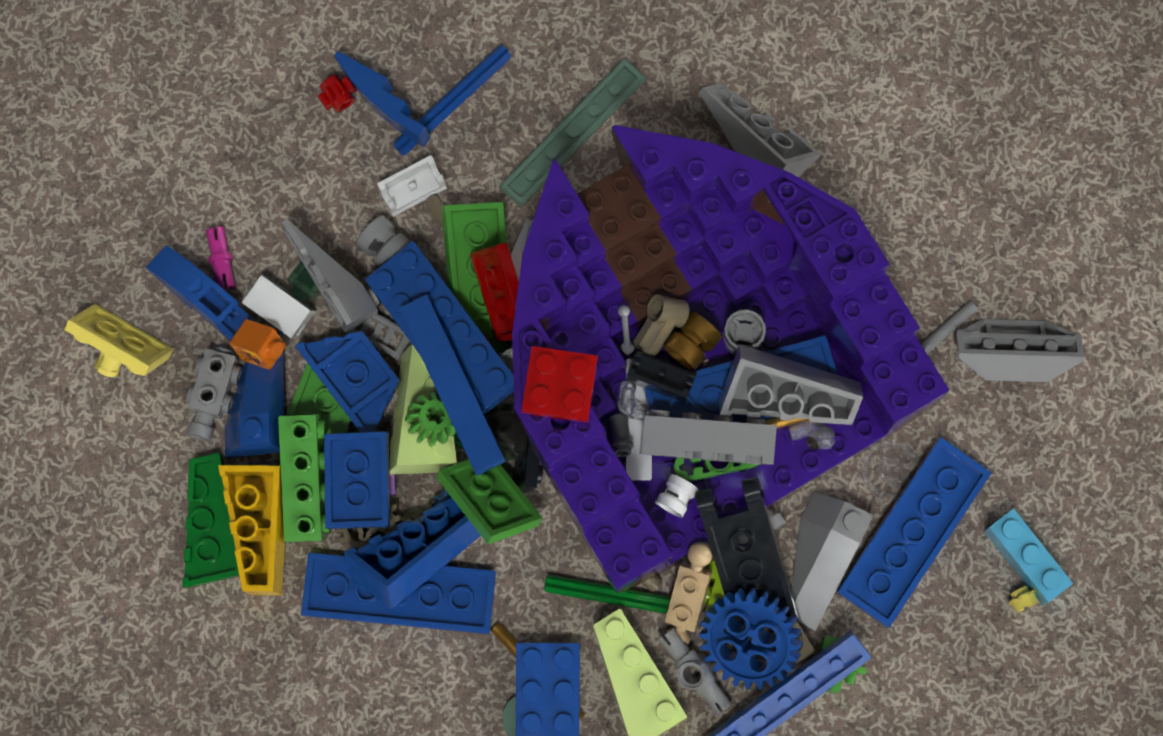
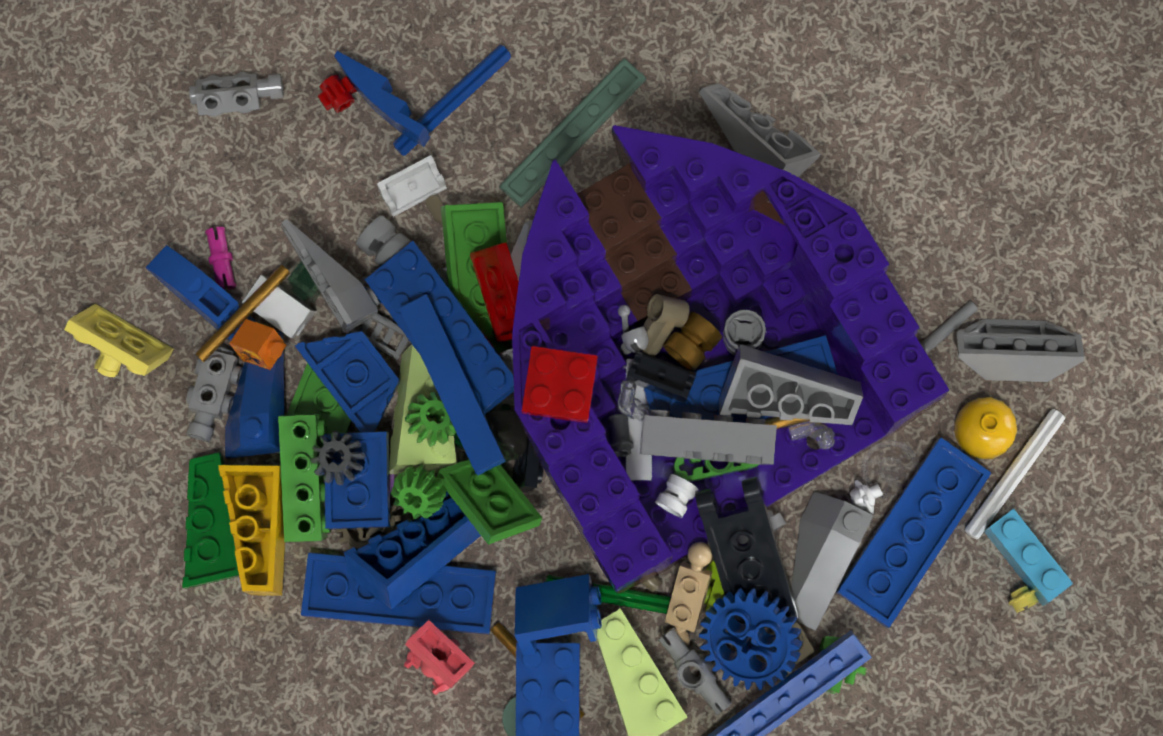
none -> light grey brick [189,72,284,116]
none -> pearl gold bar [195,265,290,362]
none -> dark grey gear [310,431,365,485]
none -> bright green gear [391,464,447,519]
none -> coral piece [404,620,475,695]
none -> blue panel [514,574,602,655]
none -> light grey hinge [621,326,649,353]
none -> white plant [850,480,883,514]
none -> yellow cylinder [954,397,1017,459]
none -> white axle [965,409,1065,539]

